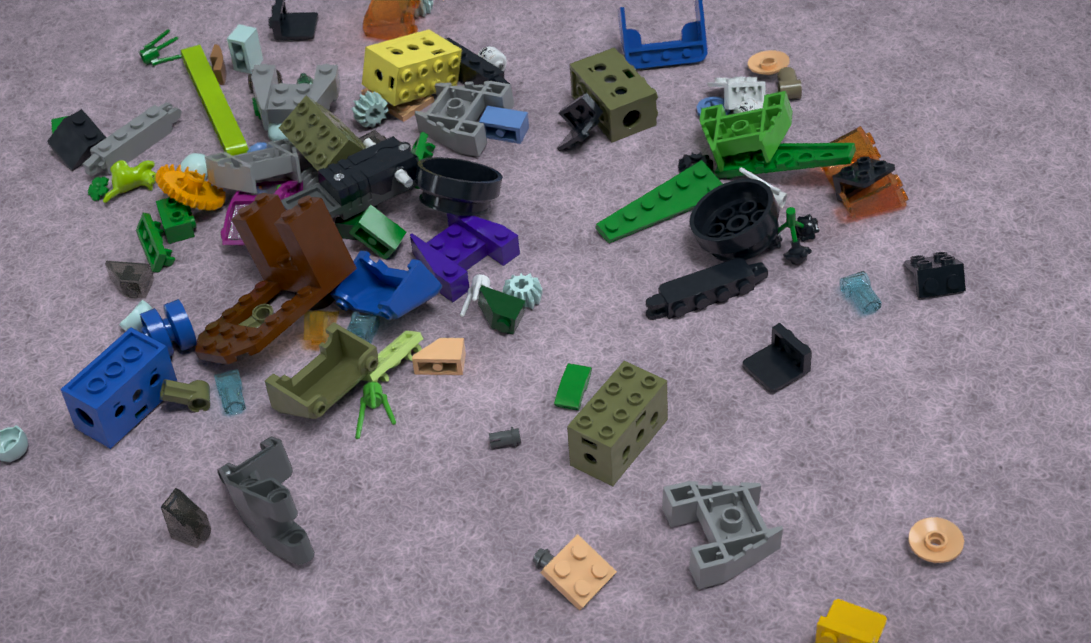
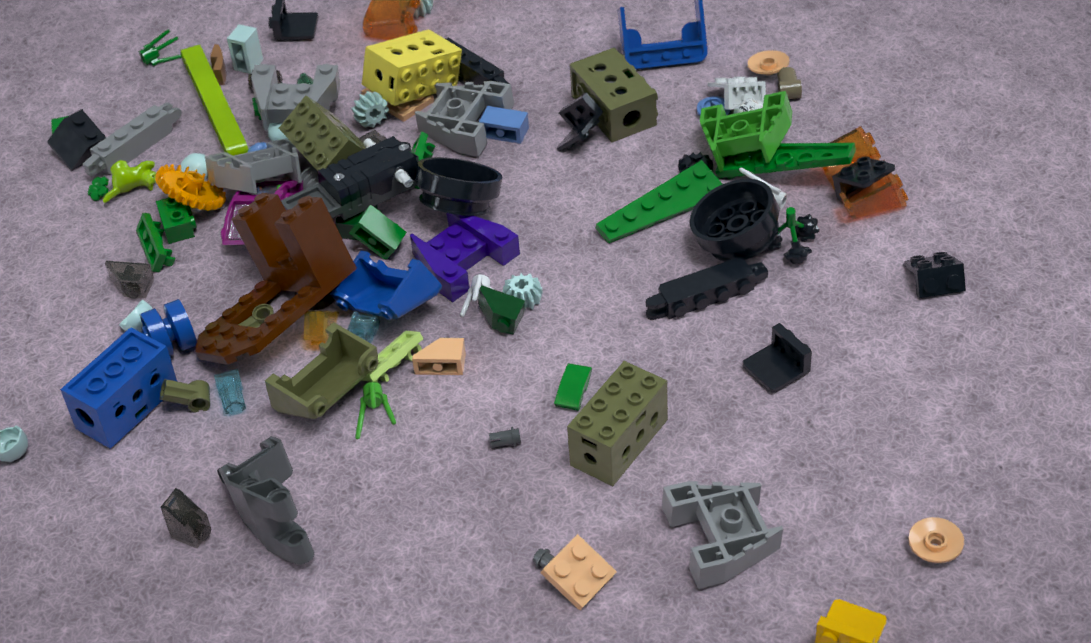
white head [478,46,507,71] -> none
clear light blue piece [839,271,882,316] -> none

